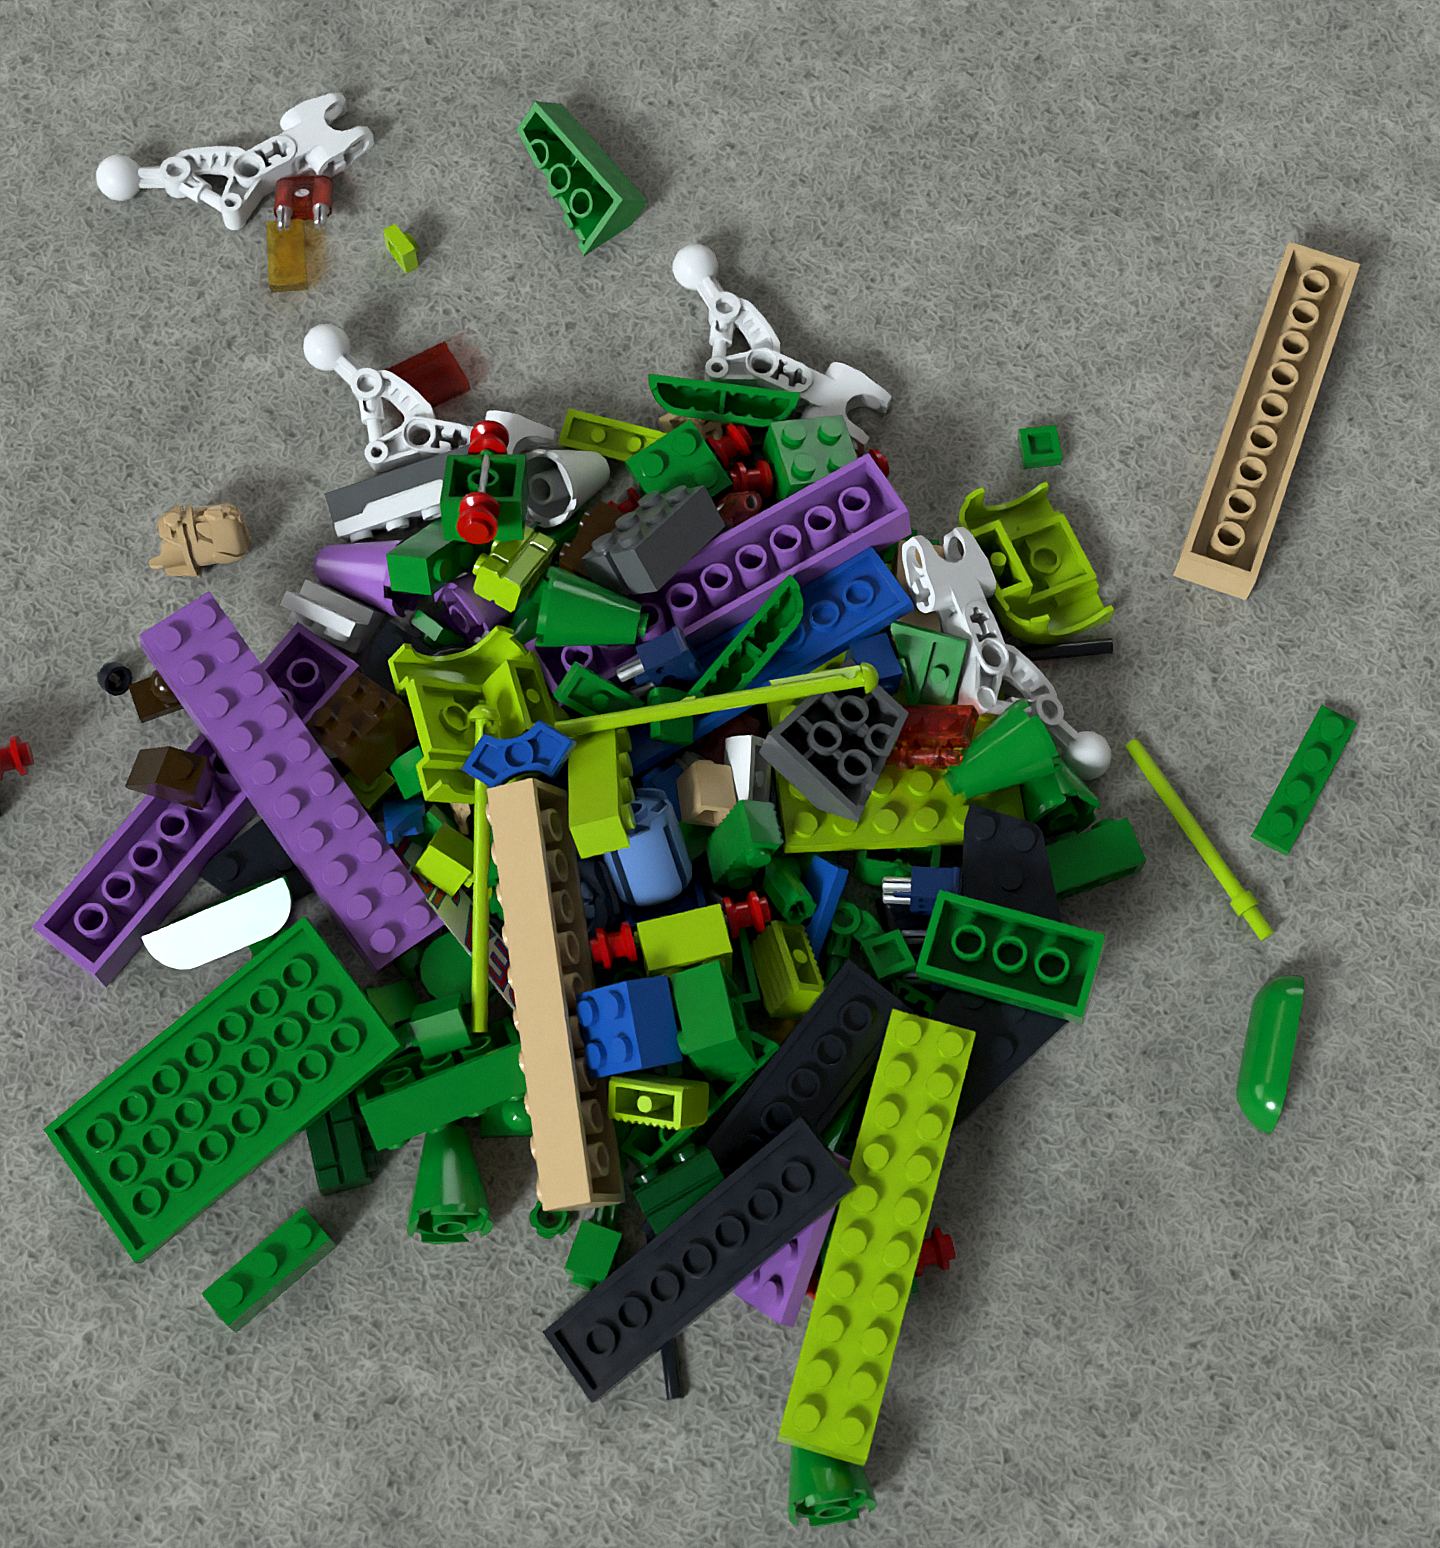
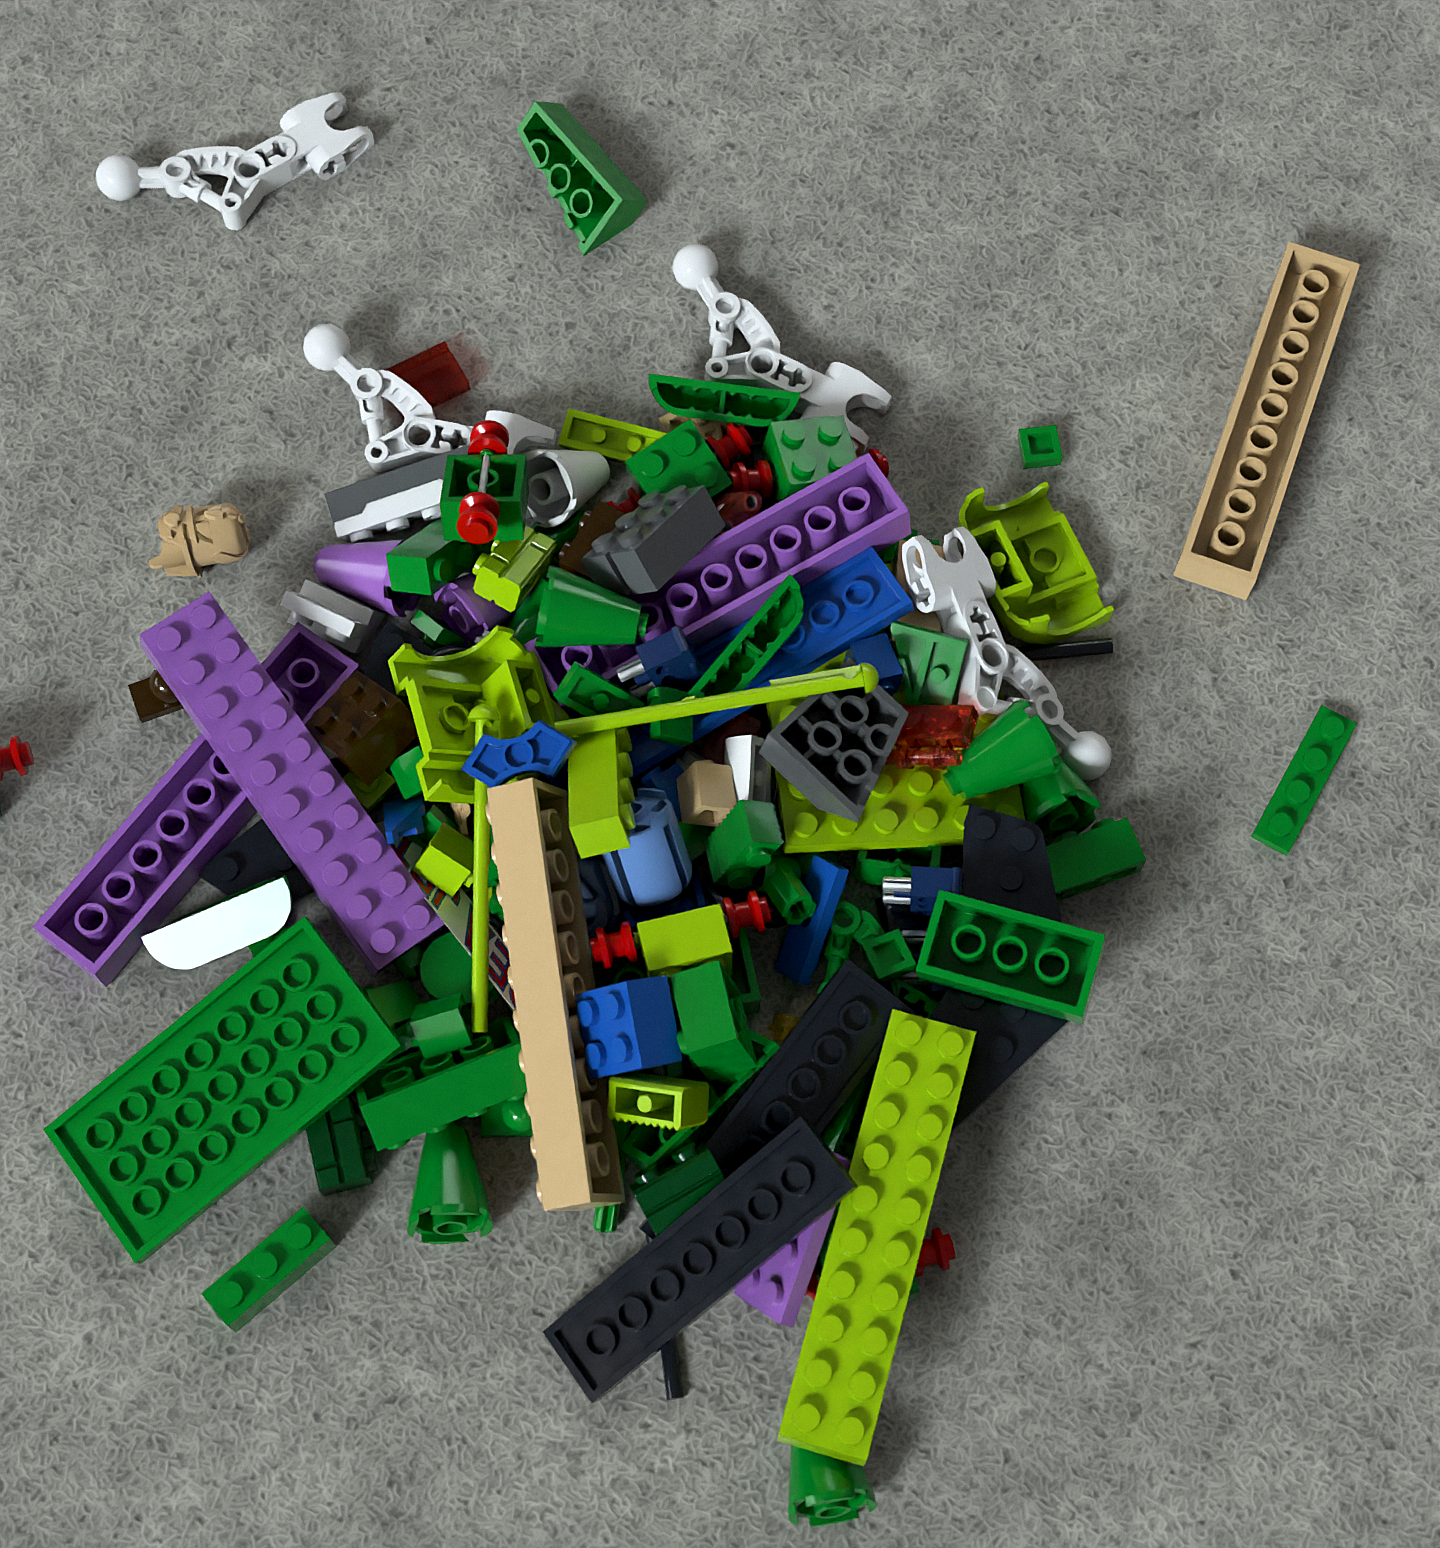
black hinge [97,662,133,696] -> none
dark brown slope [125,746,217,811] -> none
clear yellow plate [266,219,308,293] -> none
clear red piece [274,175,334,232] -> none
lime plate [383,223,419,274] -> none
green plate [529,1200,571,1239] -> none
green brick [564,1219,624,1291] -> none
lime brick [749,920,824,1020] -> none
lime bar [1125,738,1275,942] -> none
green brick [1236,975,1304,1134] -> none

